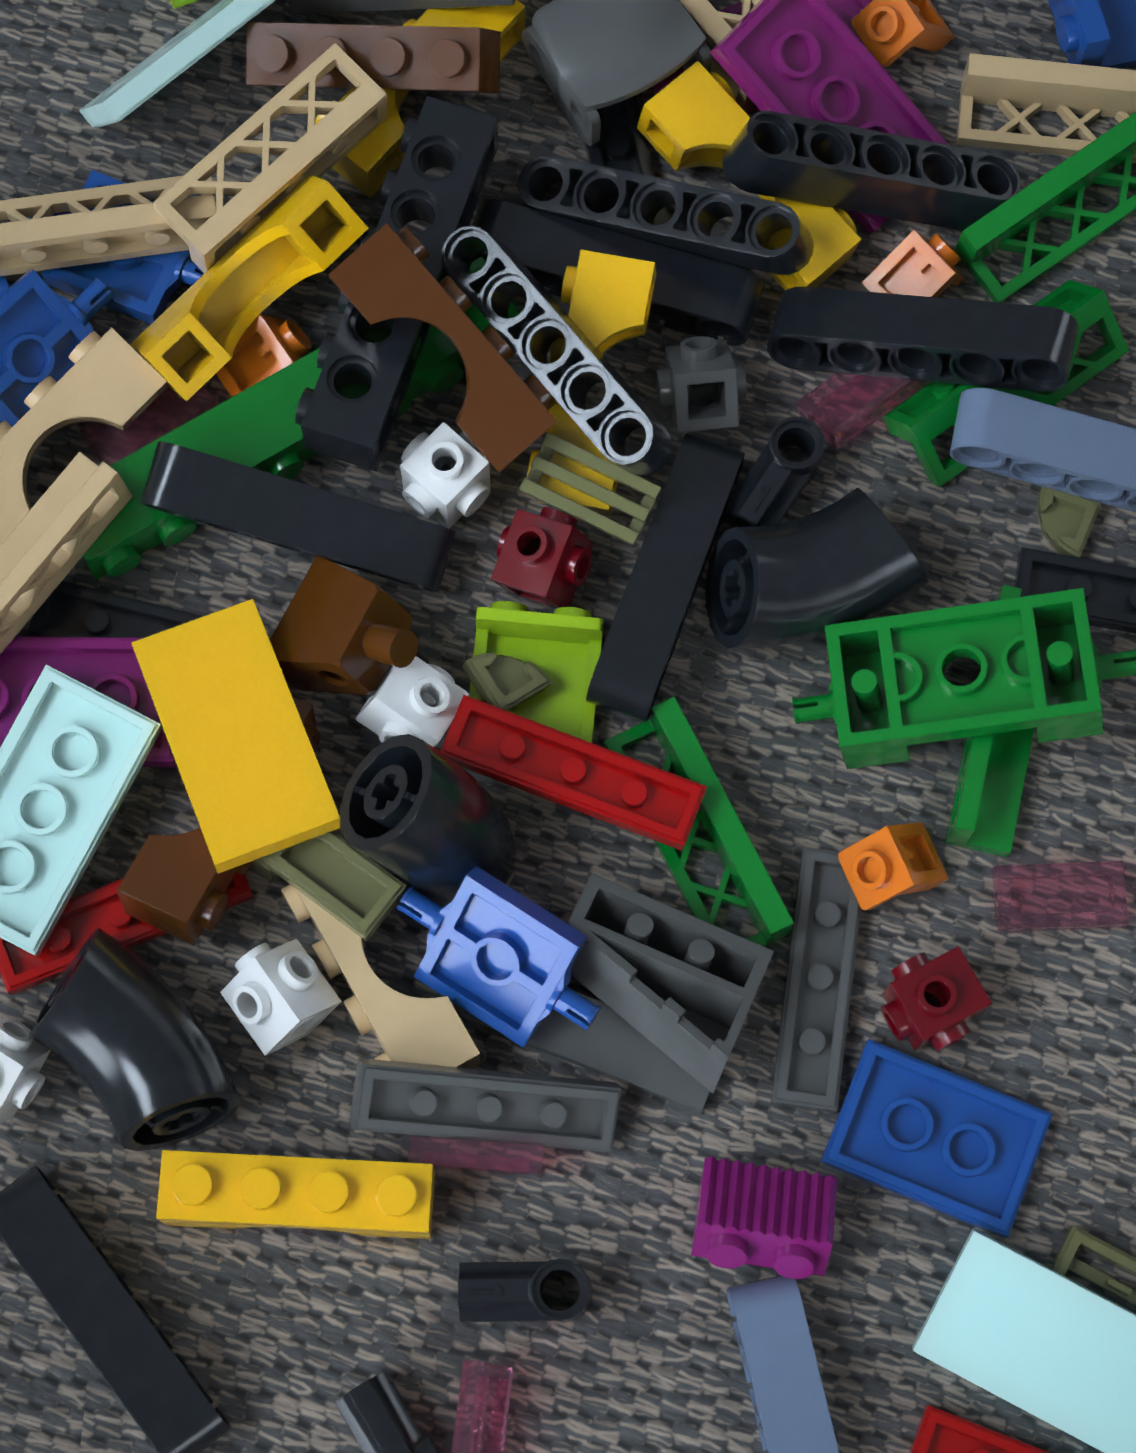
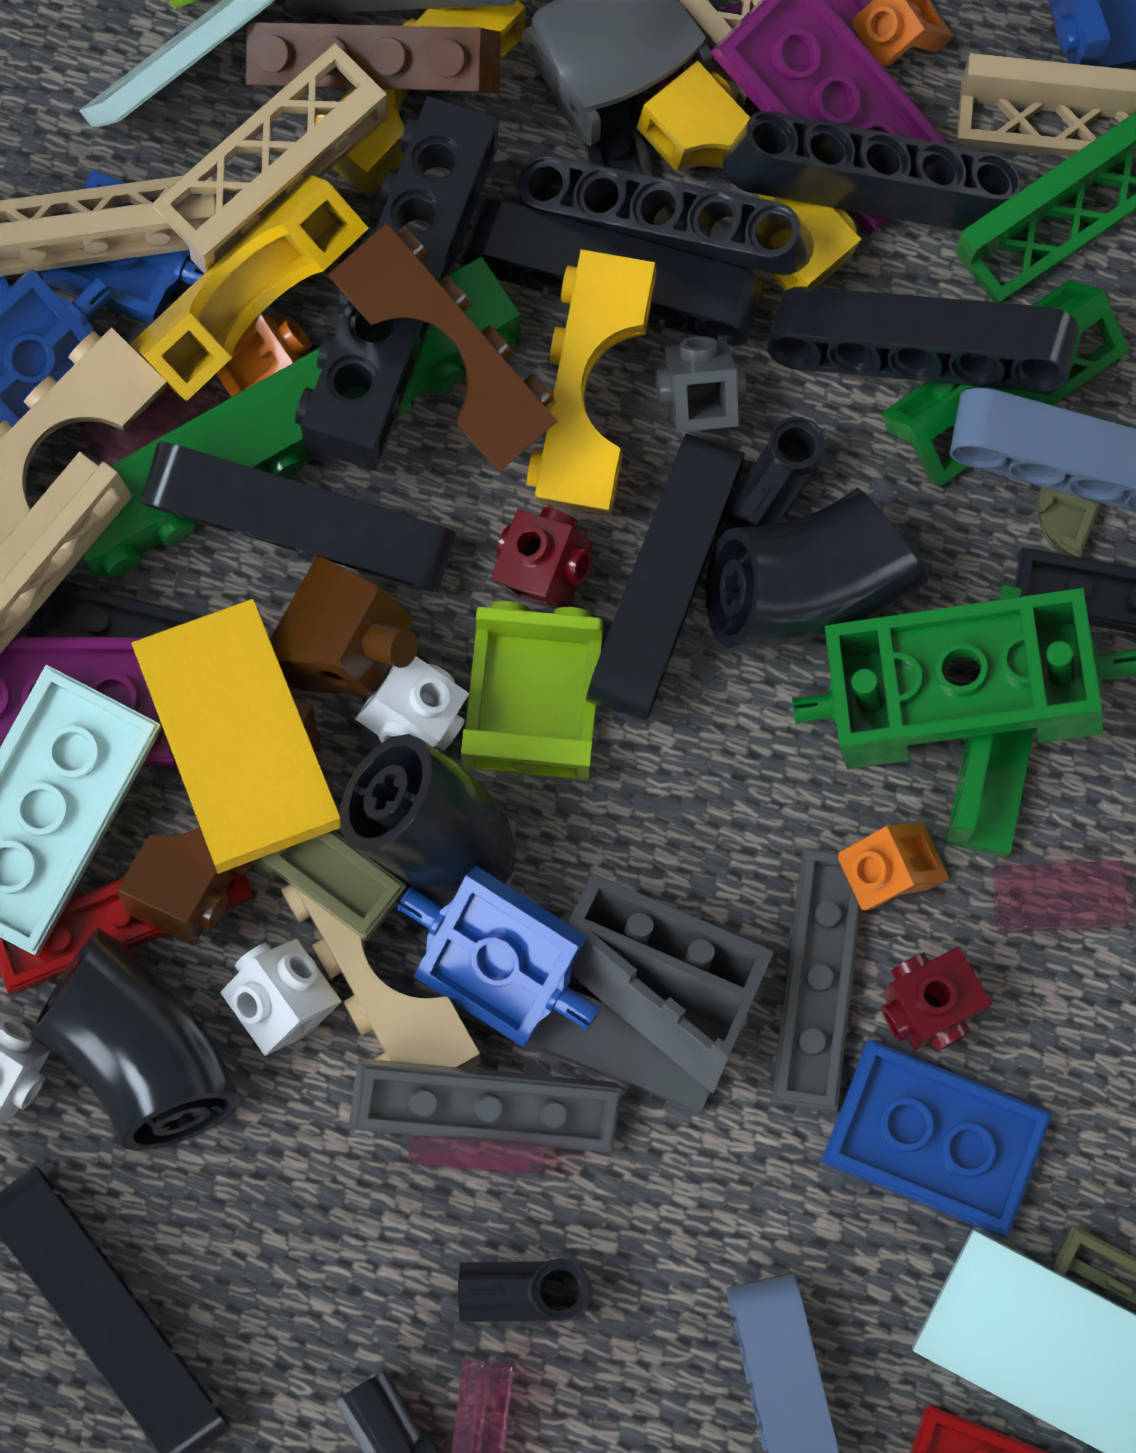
yellow arch [156,1150,435,1239] -> none
white brick [400,422,491,528] -> none
red tile [440,695,707,851] -> none
black beam [441,226,672,476] -> none
olive tile [462,653,552,712] -> none
olive tile [519,432,662,546] -> none
green fence [604,697,794,947] -> none
magenta brick [691,1156,837,1279] -> none
clear pink tile [796,373,930,450] -> none
bracket [861,230,965,298] -> none

